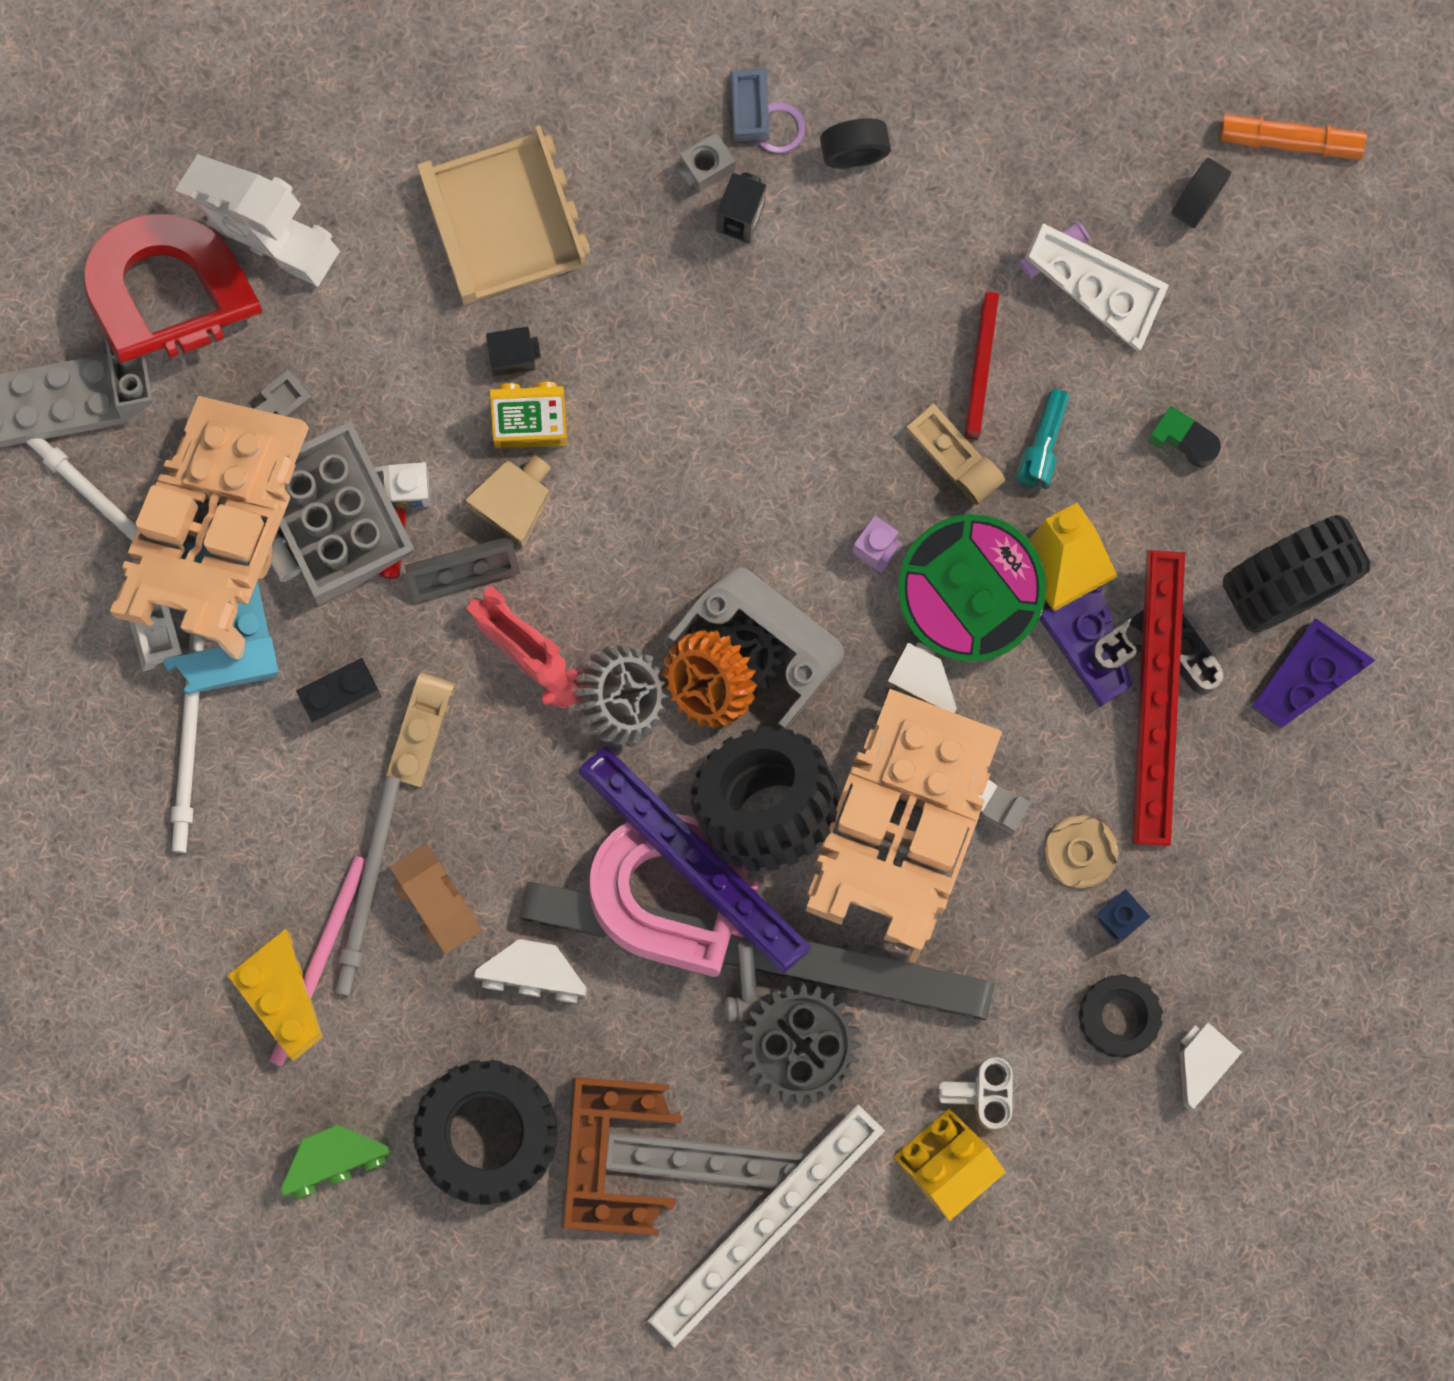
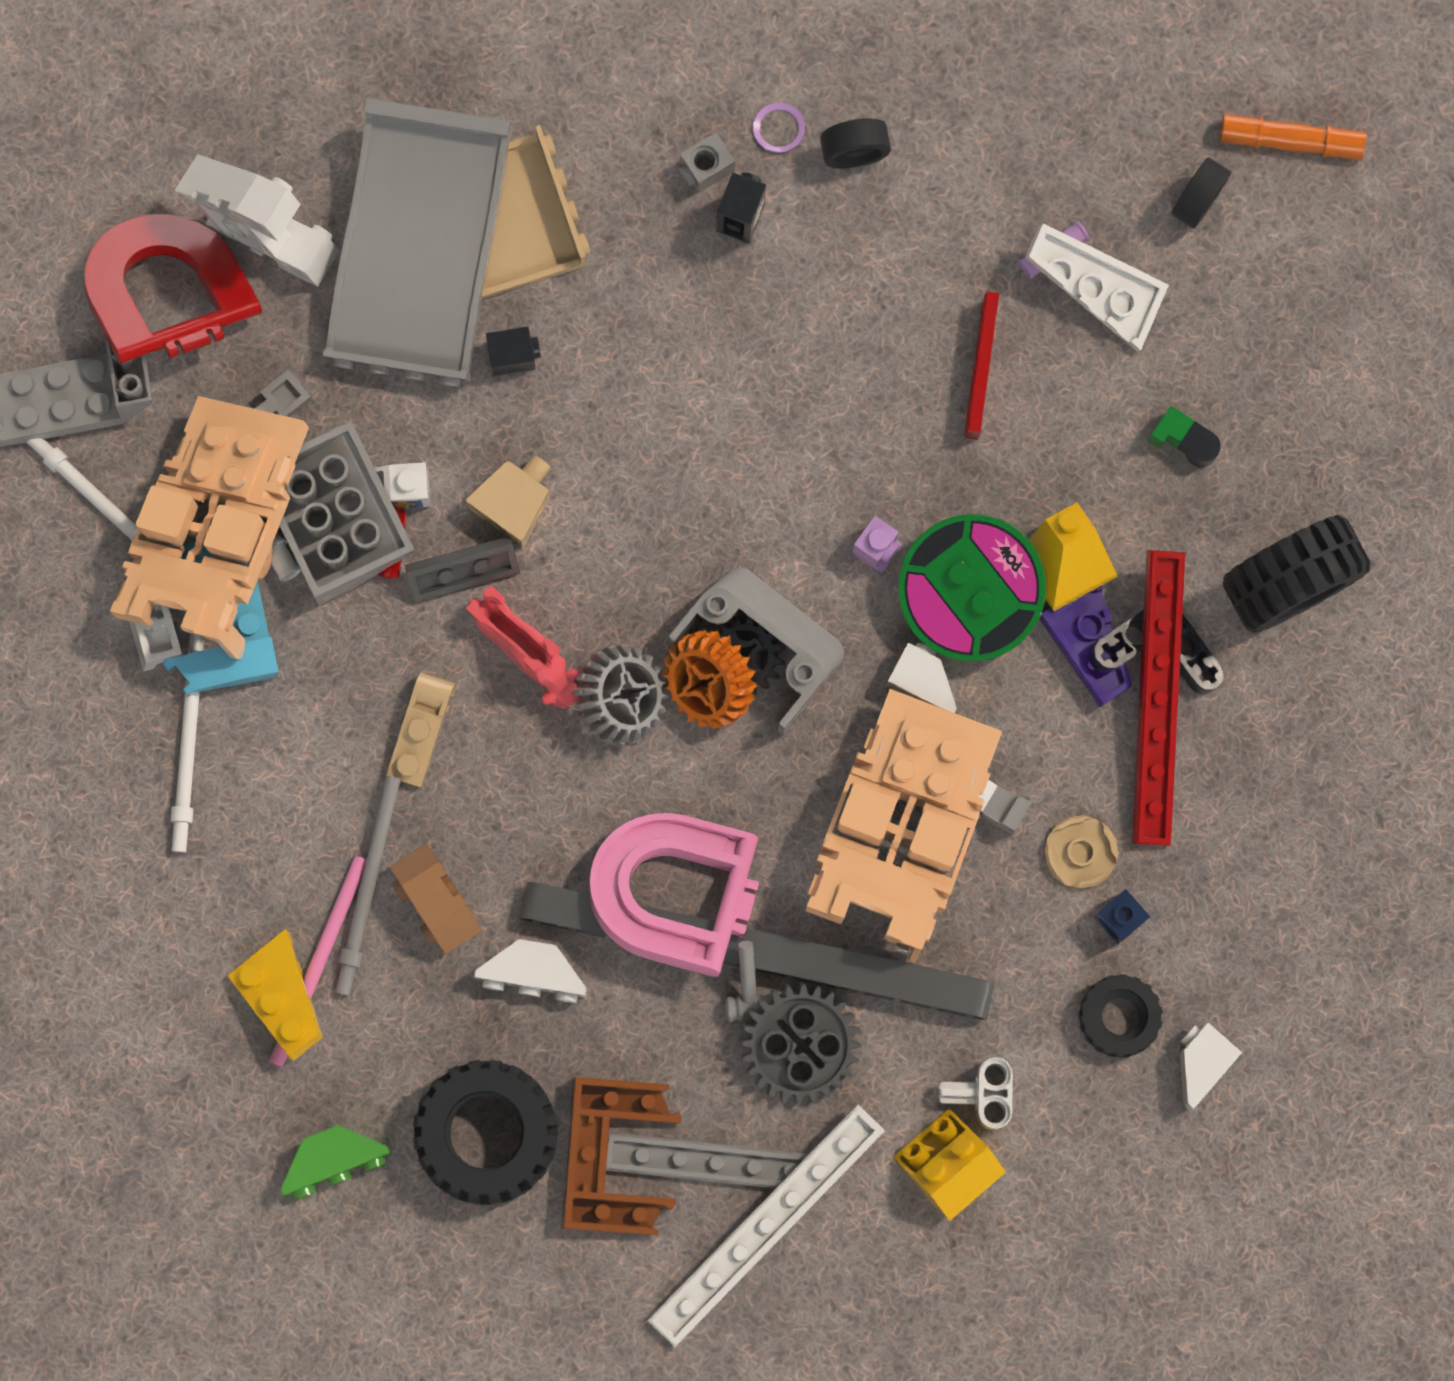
black brick [296,658,382,729] -> none
slope [490,382,567,449] -> none
dark purple tile [579,746,811,974] -> none
black tyre [691,727,840,871] -> none
sand blue tile [731,68,770,142] -> none
tan plate [906,403,1005,505] -> none
teal piece [1015,388,1070,489] -> none
dark purple wing [1251,618,1376,728] -> none
none -> light grey panel [323,98,513,387]

